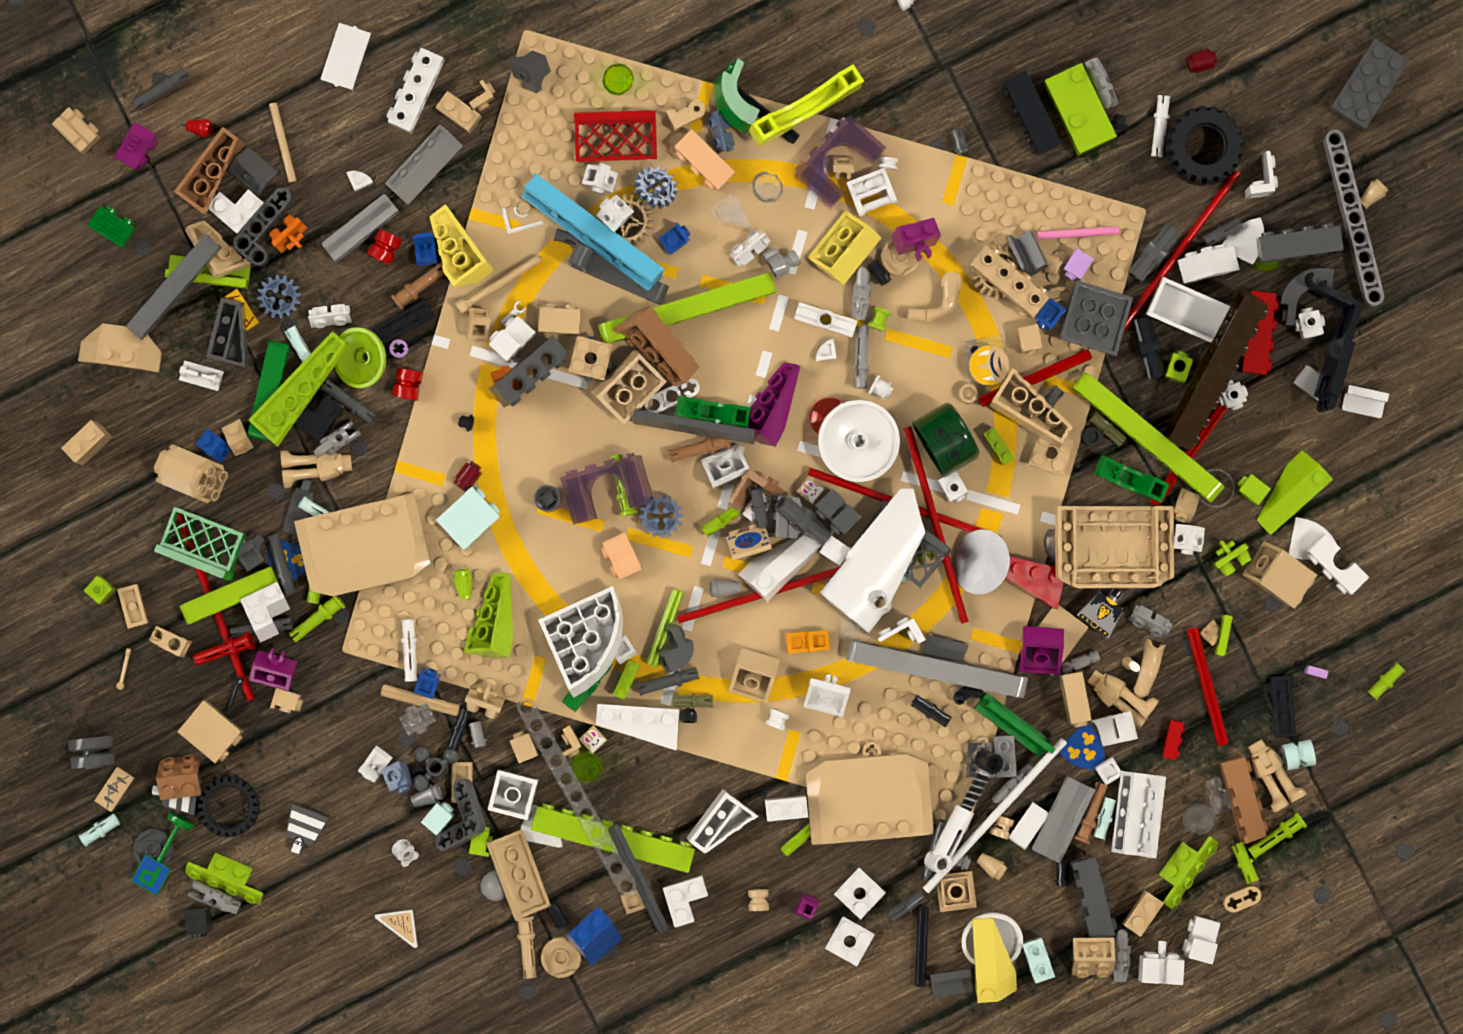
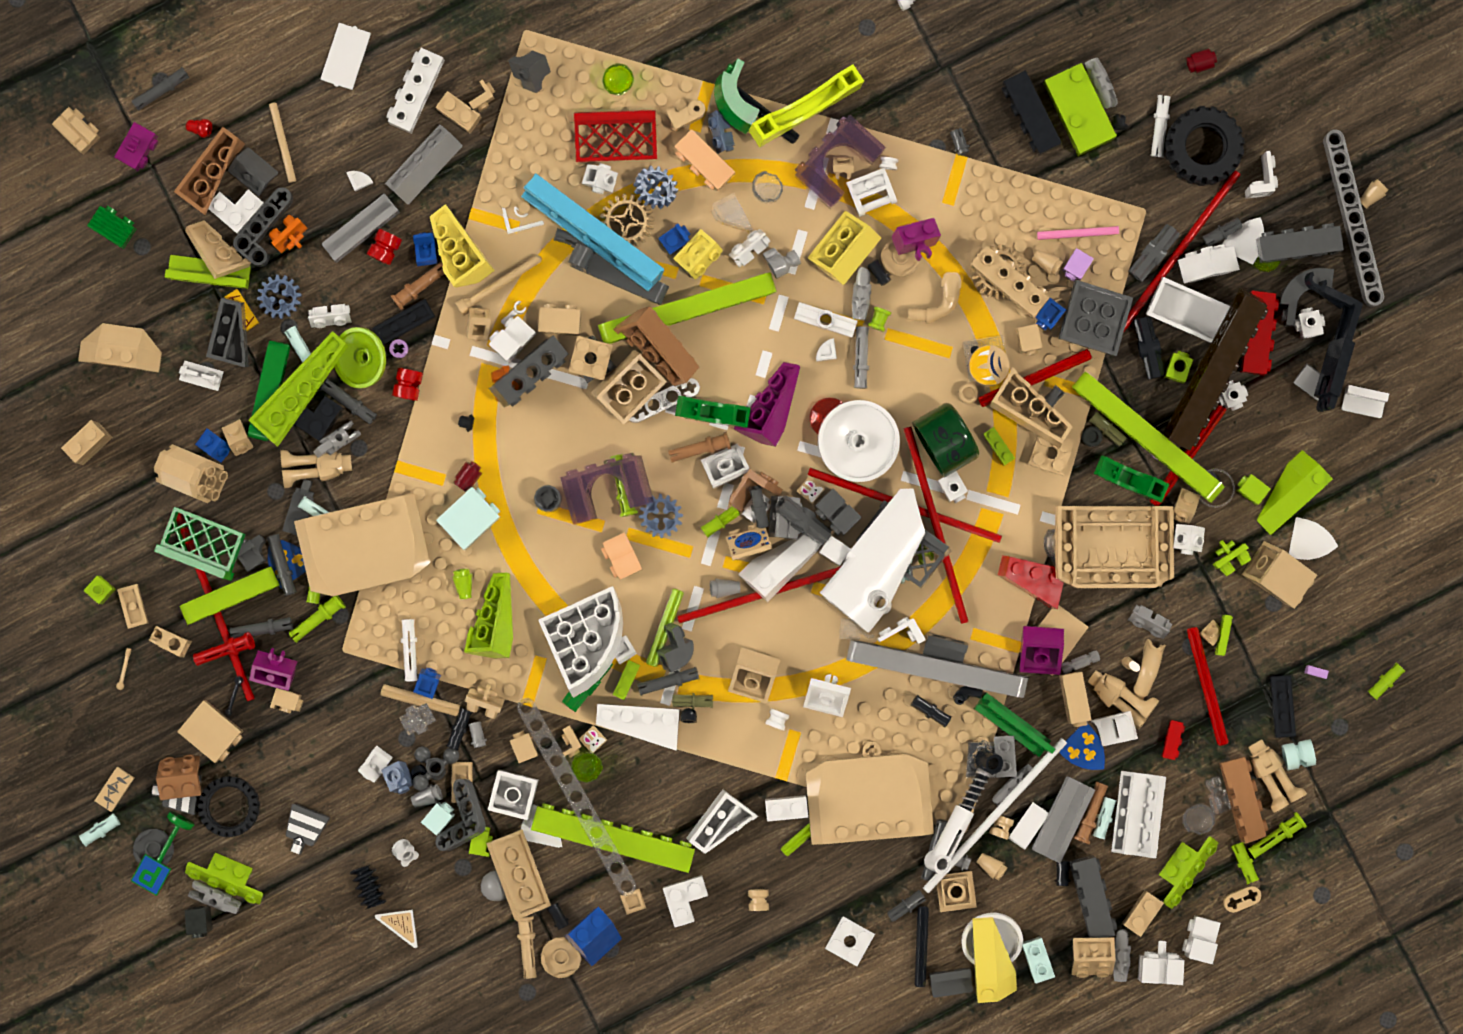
dark grey wheel [68,735,116,769] -> none
dark grey tile [126,234,222,340] -> none
white brick [240,582,290,643] -> none
white brick [596,195,634,232] -> none
dark grey axle [608,824,668,934] -> none
dark grey tile [633,409,755,444] -> none
light orange slope [785,630,830,654] -> none
magenta leg [794,893,820,921] -> none
white piece [834,868,886,919] -> none
white brick [868,375,894,401] -> none
sticker [952,530,1010,594] -> none
dark grey panel [1007,230,1049,276] -> none
torso [1076,588,1123,638] -> none
white tile [1095,757,1121,785] -> none
white arch [1306,534,1369,595] -> none
dark grey brick [1328,39,1409,132] -> none
none -> black piece [350,864,386,910]
none -> light yellow bracket [673,229,723,280]

